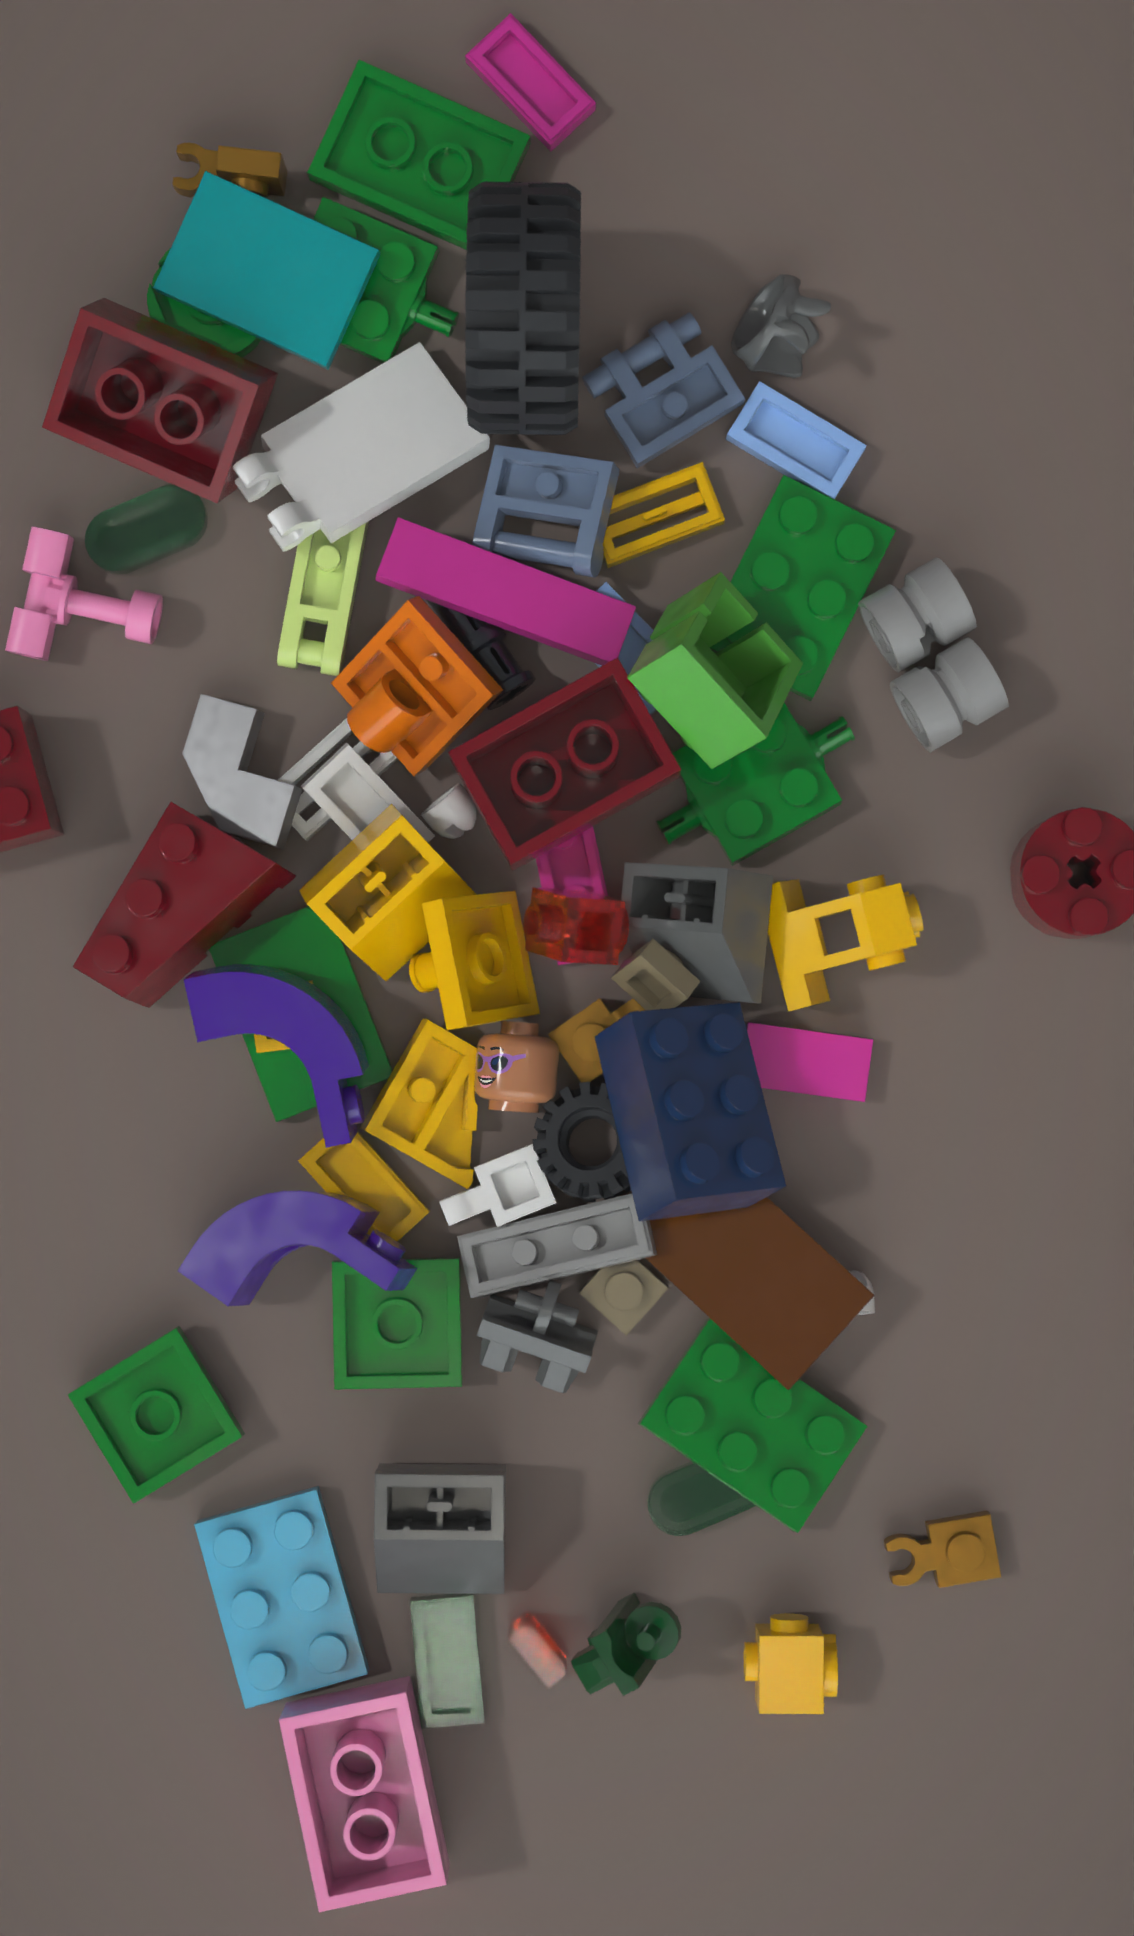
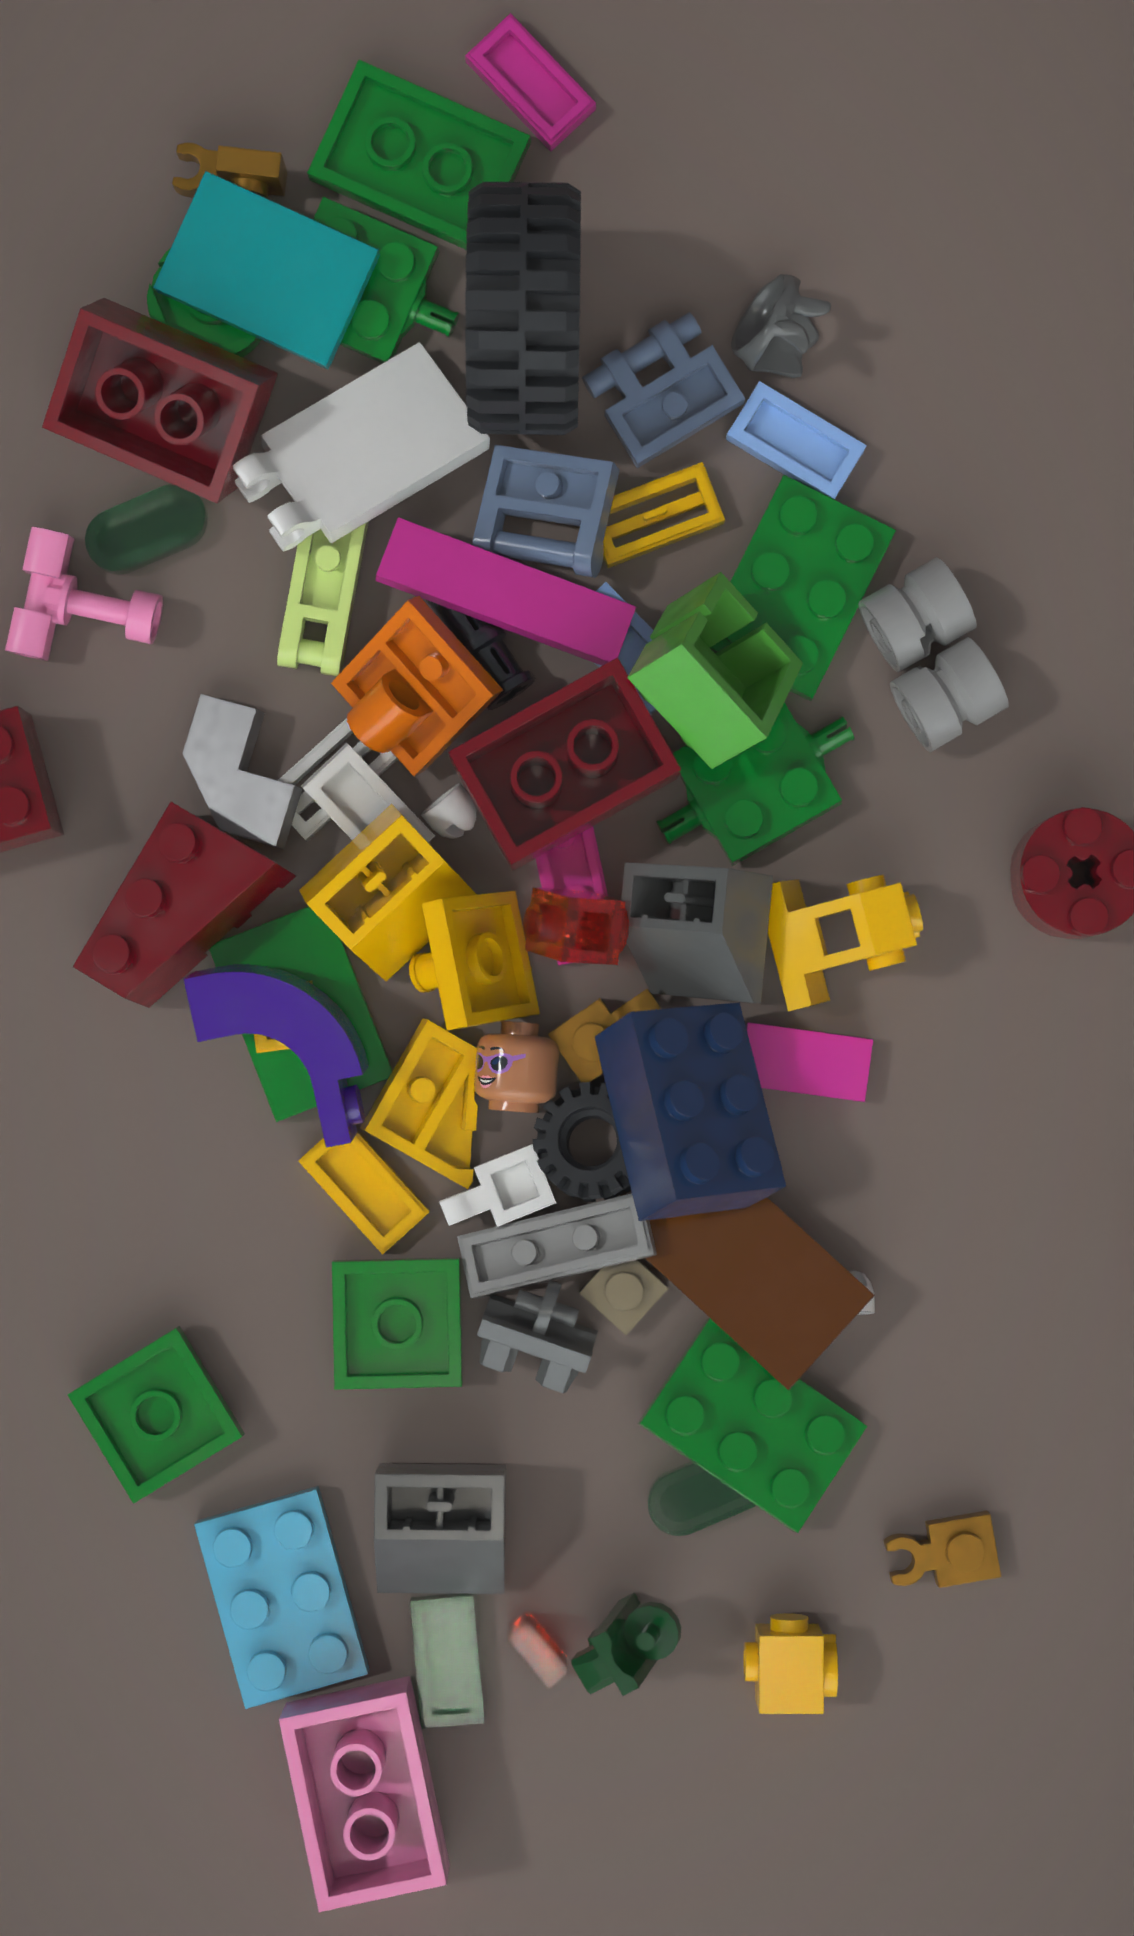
dark purple arch [178,1191,418,1306] -> none
dark tan plate [611,938,700,1010] -> none

